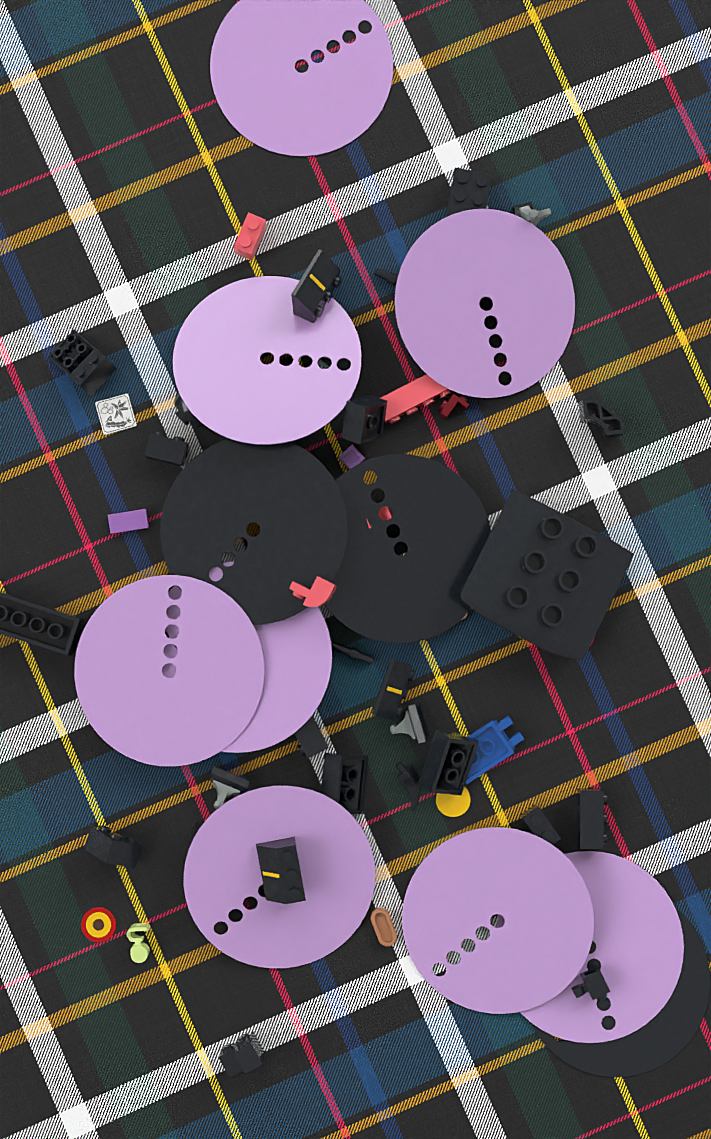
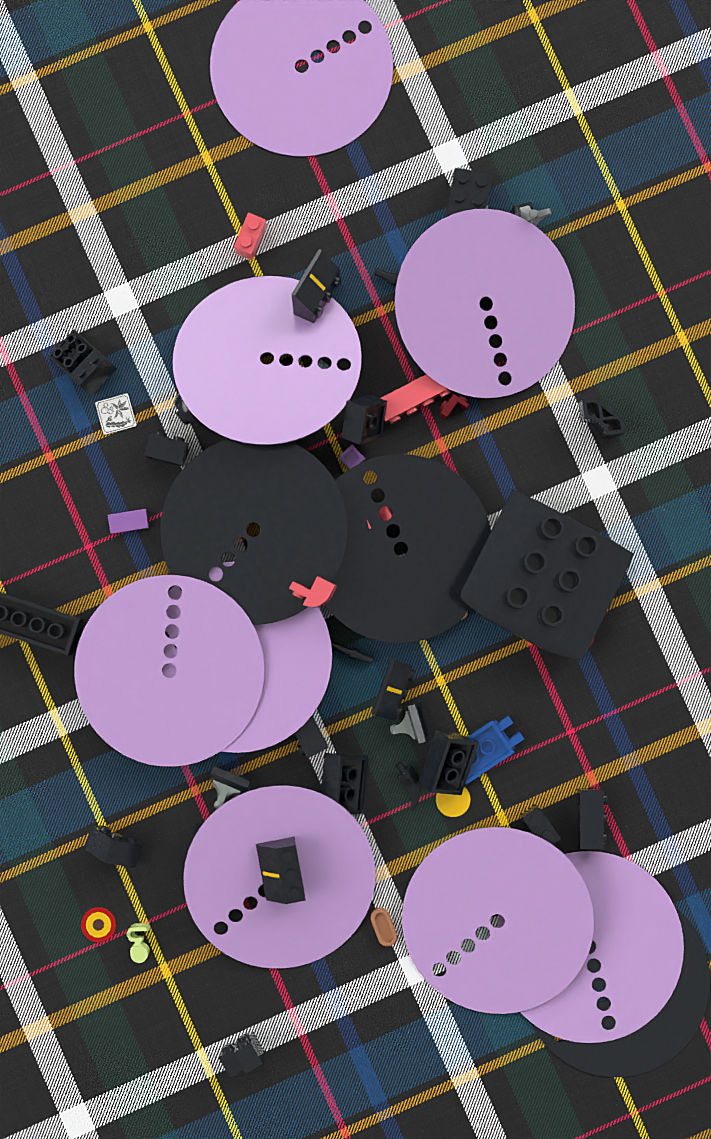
black brick [571,966,610,1000] -> none

